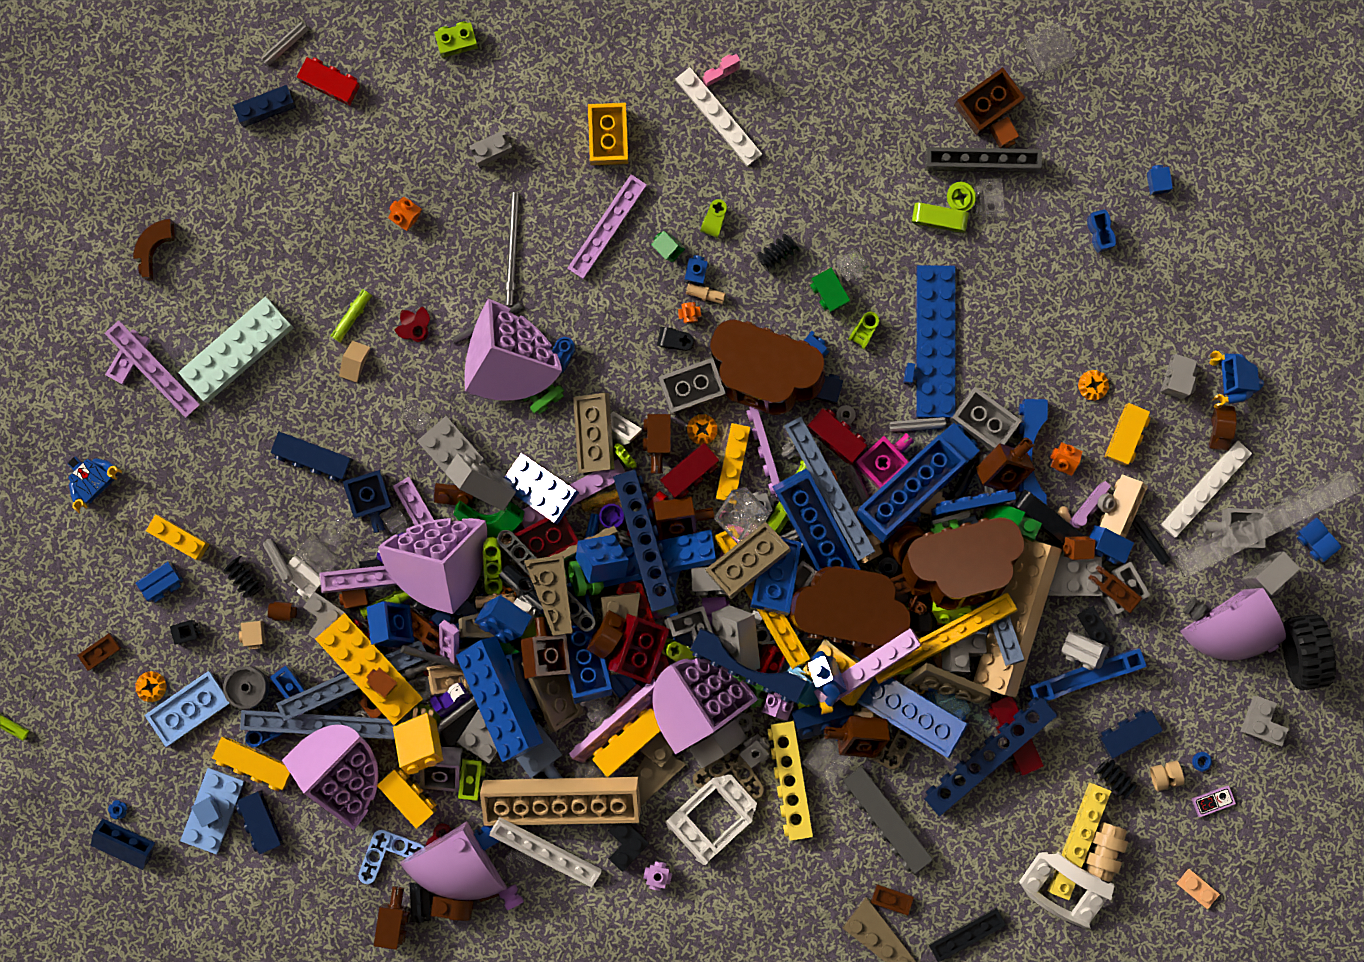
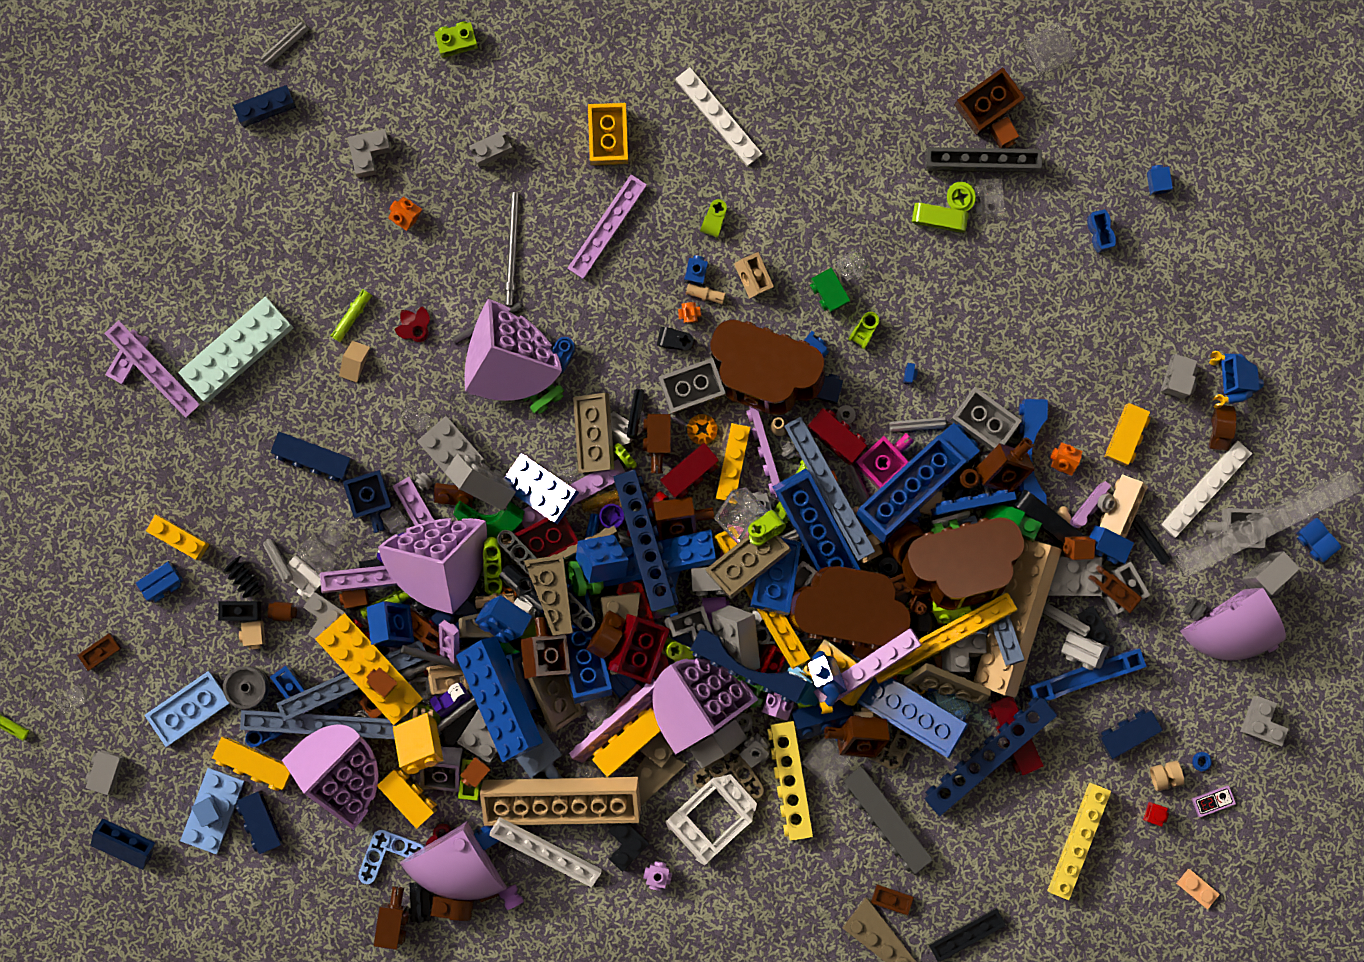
blue torso [68,456,122,514] -> none
blue plate [108,800,127,819] -> none
reddish brown arch [133,219,175,280] -> none
light orange gear [135,671,167,702] -> none
black brick [169,620,202,645] -> none
red brick [297,57,360,106] -> none
brick [651,230,685,263] -> none
bright pink plate [703,54,740,87] -> none
black piece [757,234,800,274] -> none
blue plate [916,265,955,418] -> none
white wedge [1019,852,1114,929] -> none
light orange gear [1078,370,1109,400] -> none
tan piece [1085,822,1128,882] -> none
black piece [1094,758,1137,800] -> none
black tyre [1282,614,1336,691] -> none
none -> clear bracket [54,684,90,715]
none -> light grey brick [85,750,124,795]
none -> black brick [218,601,261,621]
none -> light grey brick [348,129,391,178]
none -> light grey plate [415,472,432,490]
none -> dark orange brick [460,756,491,788]
none -> black axle [626,388,645,439]
none -> tan brick [734,252,774,299]
none -> lime piece [748,510,786,546]
none -> tan cone [770,417,789,436]
none -> reddish brown brick [957,469,979,489]
none -> light grey axle [1042,602,1090,637]
none -> red brick [1143,802,1169,826]

